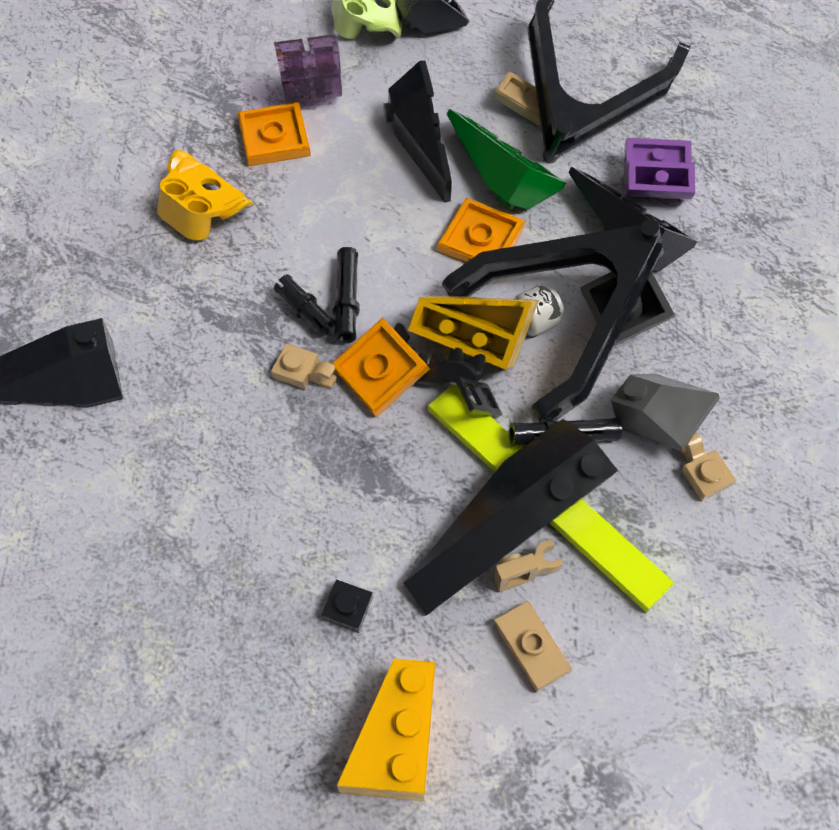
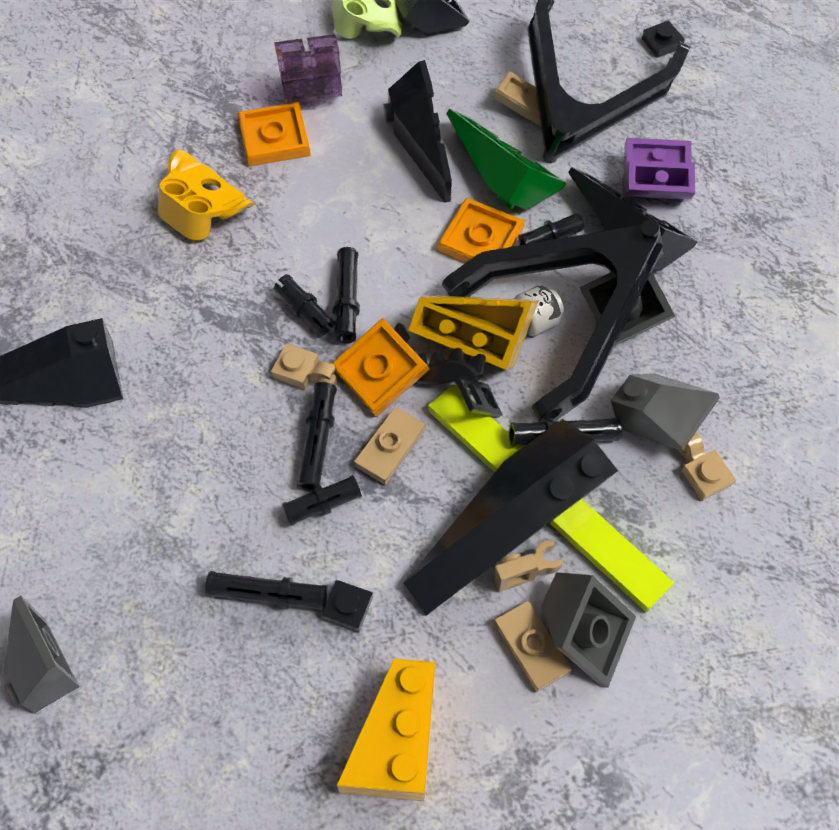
none -> dark grey slope [4,596,80,713]
none -> black pin [205,571,327,611]
none -> black pin [282,475,362,526]
none -> black pin [296,382,337,492]
none -> tan plate [354,407,426,485]
none -> black axle [518,213,585,245]
none -> dark grey slope [541,572,636,688]
none -> black plate [642,20,685,58]

